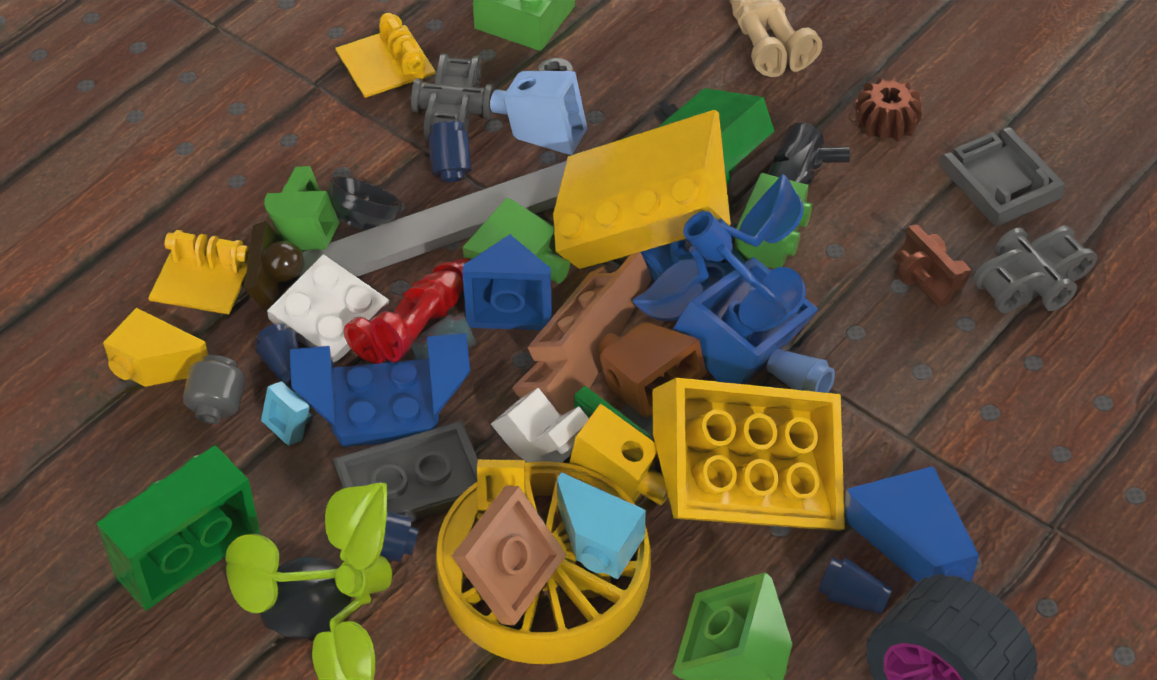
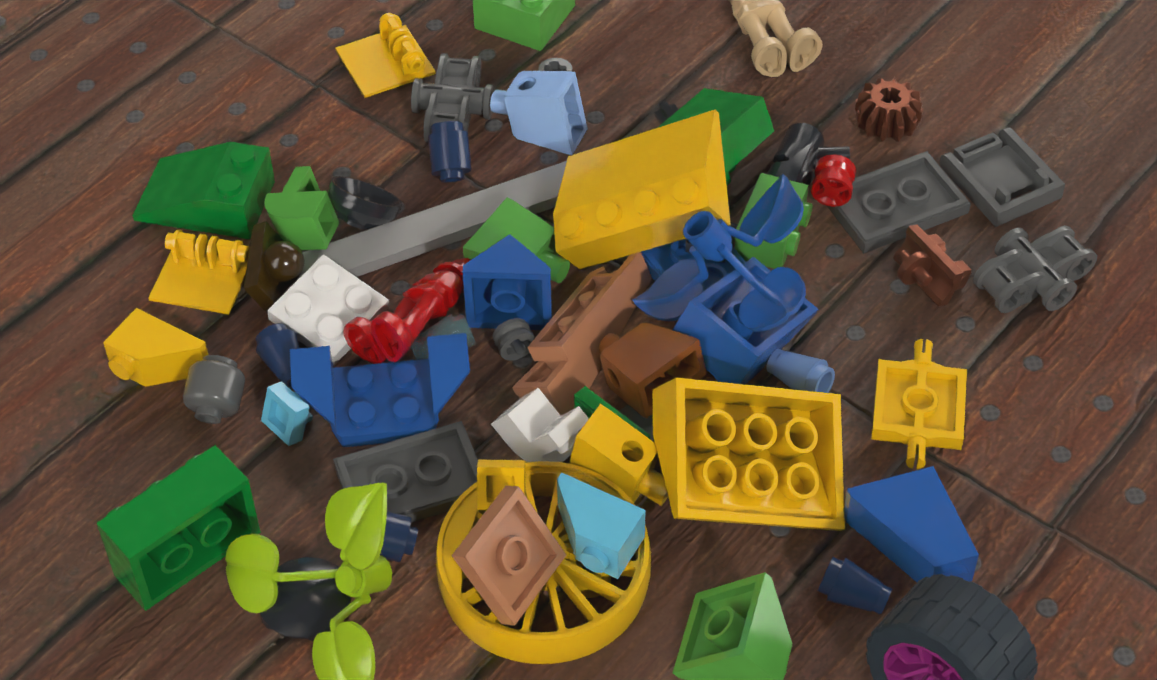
none -> green slope [132,142,275,239]
none -> dark grey bush [492,318,535,361]
none -> red wheel [811,154,856,207]
none -> dark grey tile [827,151,971,254]
none -> yellow plate [871,339,967,469]

